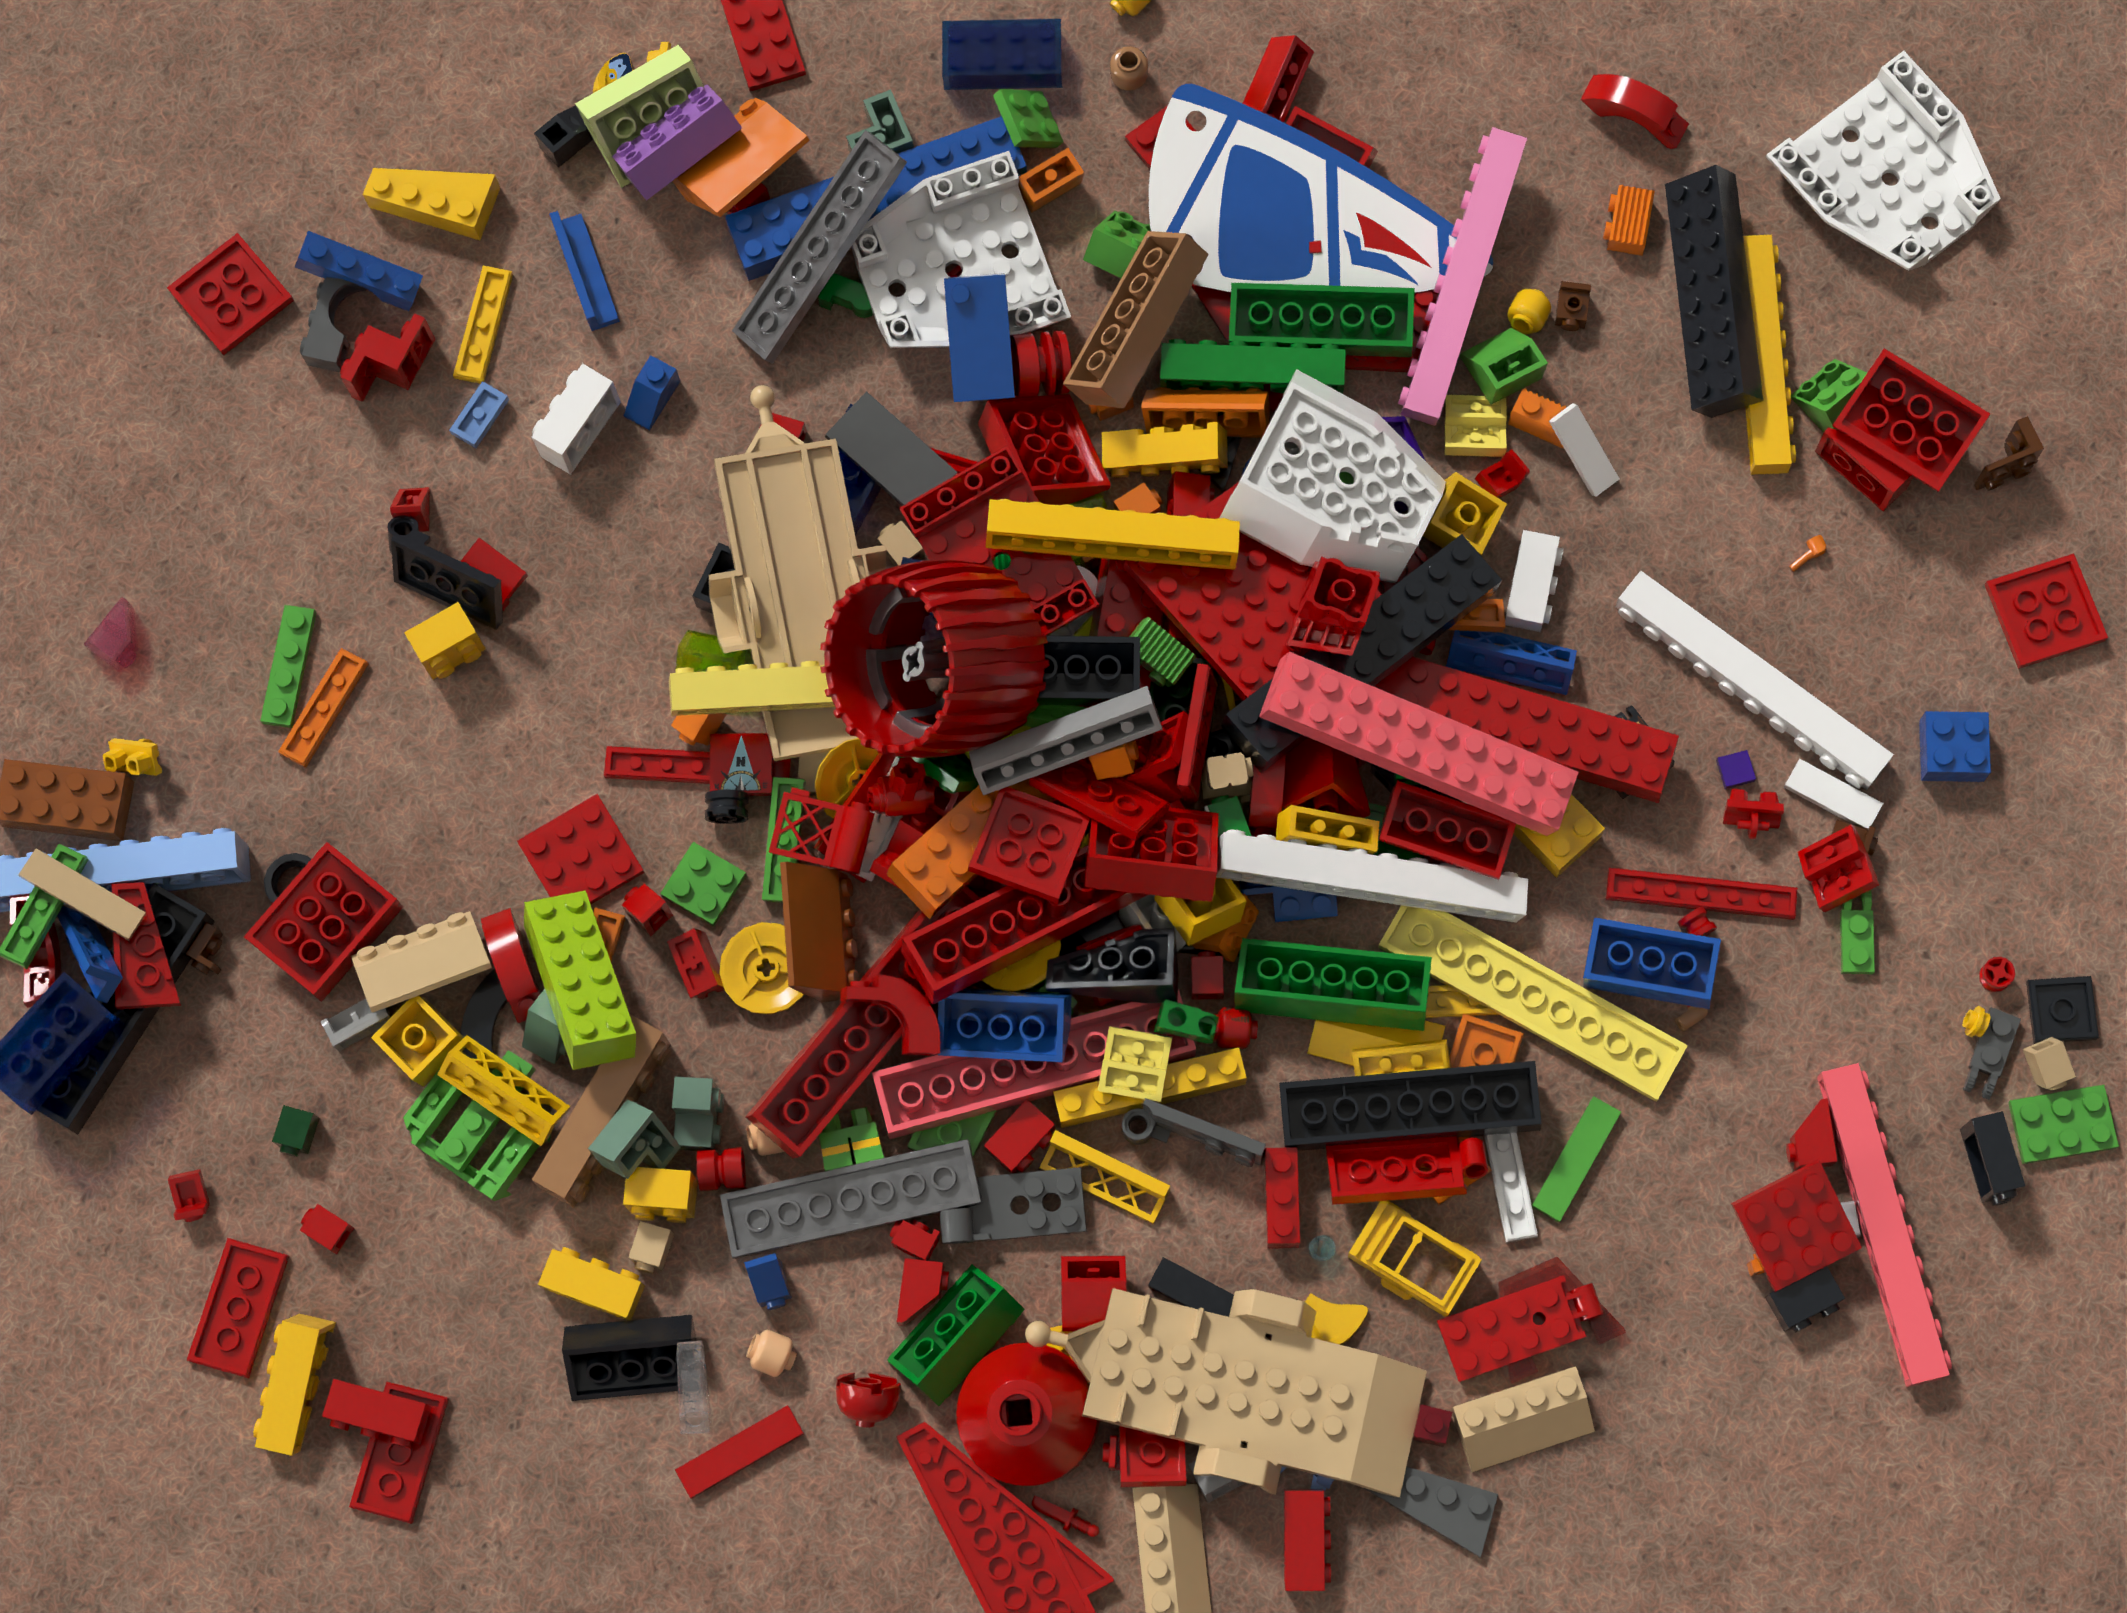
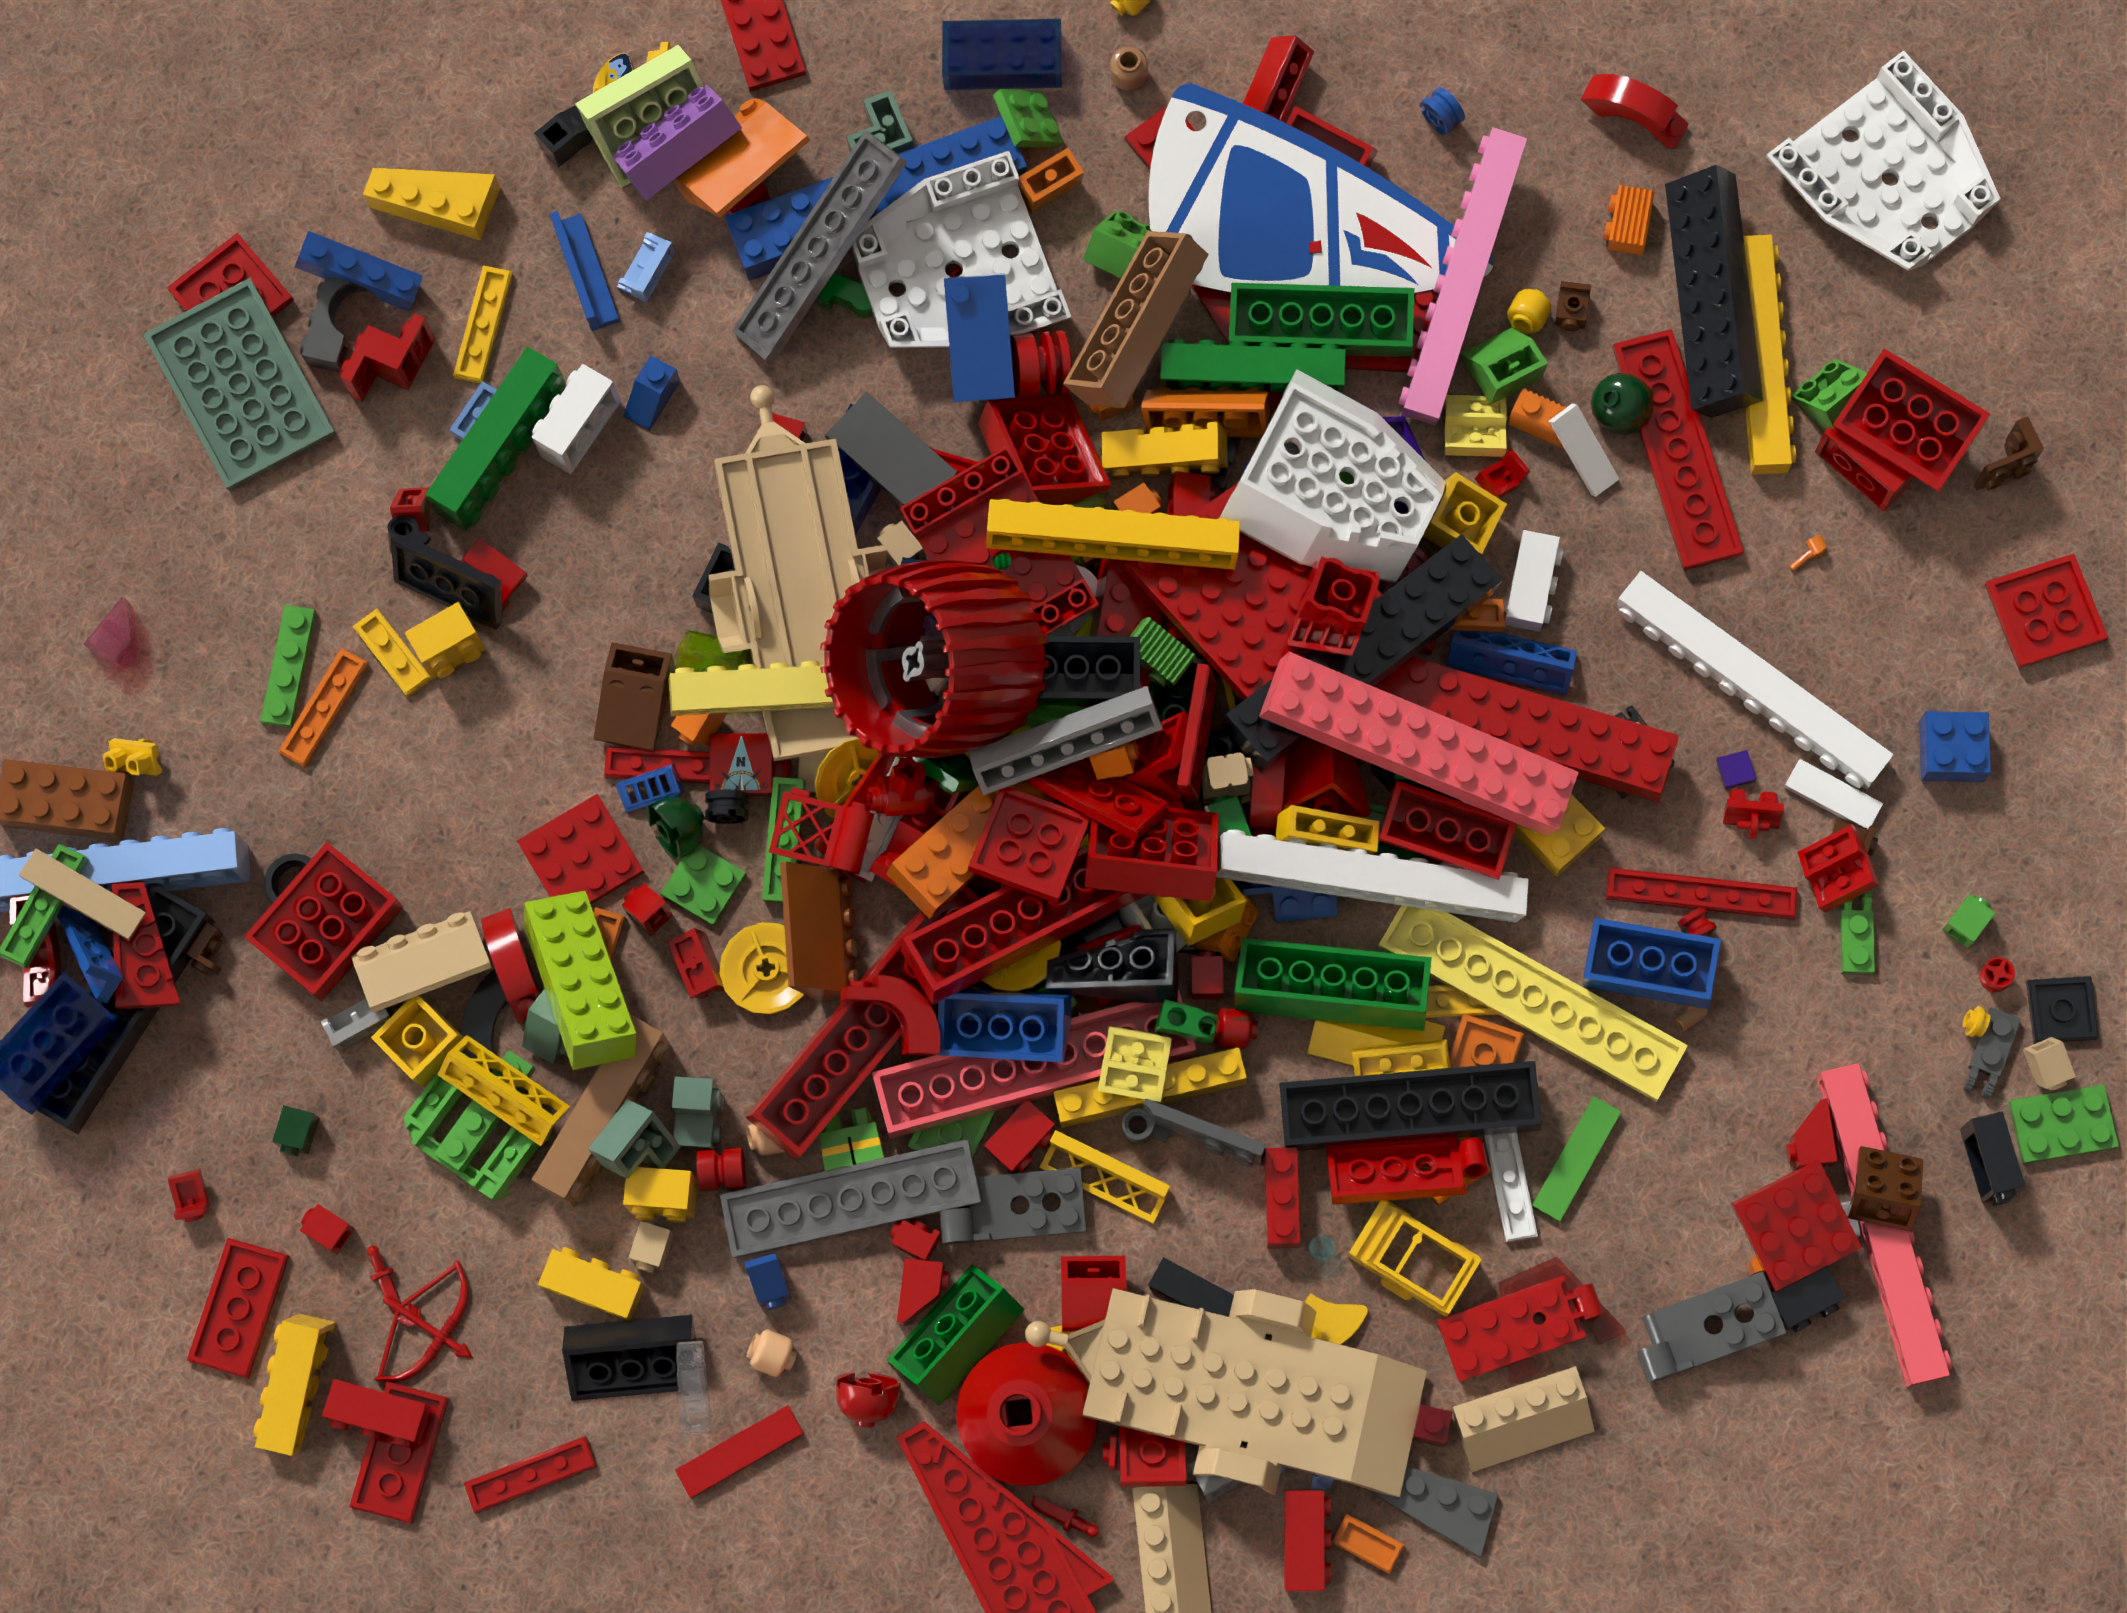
none -> sand green plate [143,278,336,491]
none -> yellow tile [352,609,432,698]
none -> red piece [367,1245,401,1314]
none -> red piece [374,1260,474,1382]
none -> green brick [425,346,566,531]
none -> red tile [464,1436,597,1514]
none -> reddish brown slope [594,642,676,752]
none -> blue slope [616,763,685,812]
none -> light blue hinge [617,232,675,303]
none -> dark green cylinder [646,796,705,859]
none -> orange tile [1331,1514,1405,1574]
none -> blue wheel [1419,87,1465,135]
none -> dark green cylinder [1591,373,1654,435]
none -> red plate [1612,329,1744,571]
none -> dark grey hinge [1636,1272,1788,1383]
none -> reddish brown bracket [1847,1146,1923,1232]
none -> bright green brick [1942,894,1996,948]

